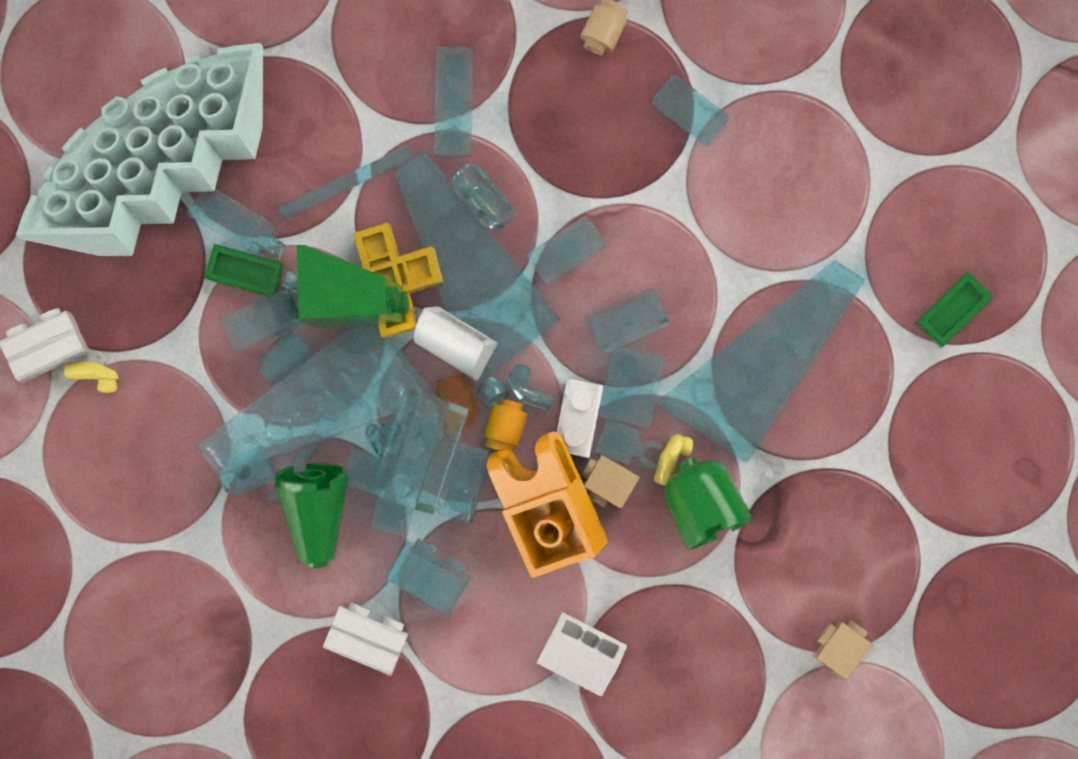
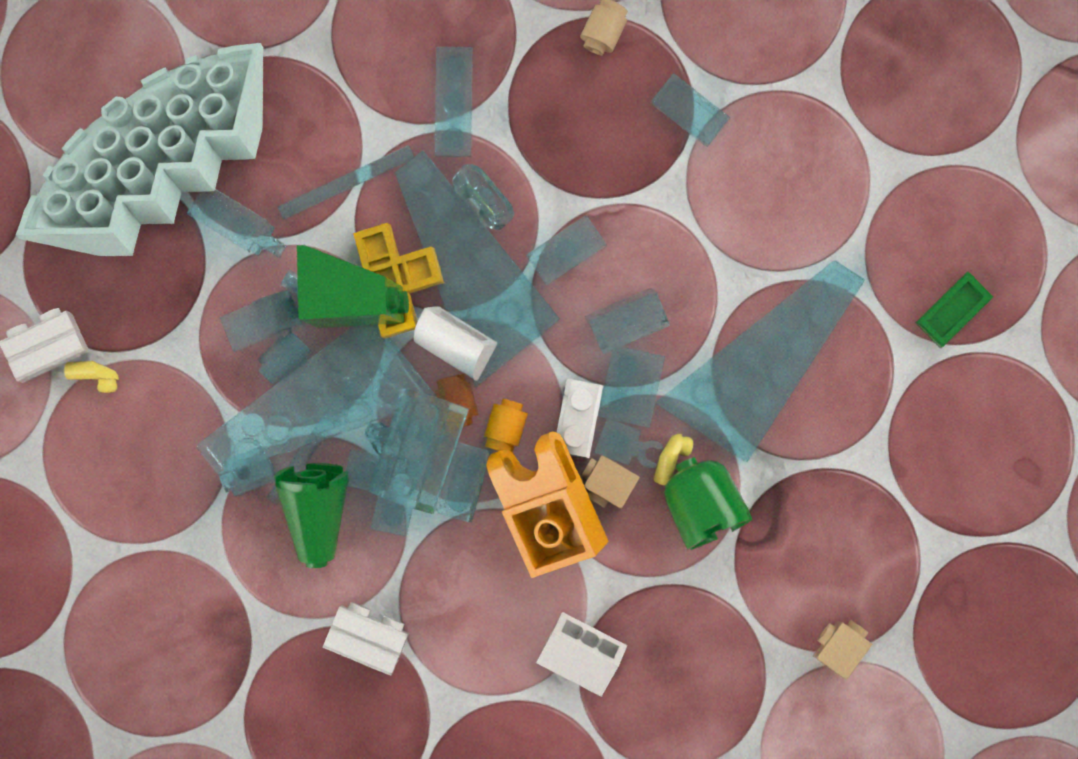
green tile [204,244,285,299] -> none
clear light blue brick [386,538,471,616] -> none
clear light blue hinge [477,377,510,409] -> none
clear light blue arm [508,364,554,411] -> none

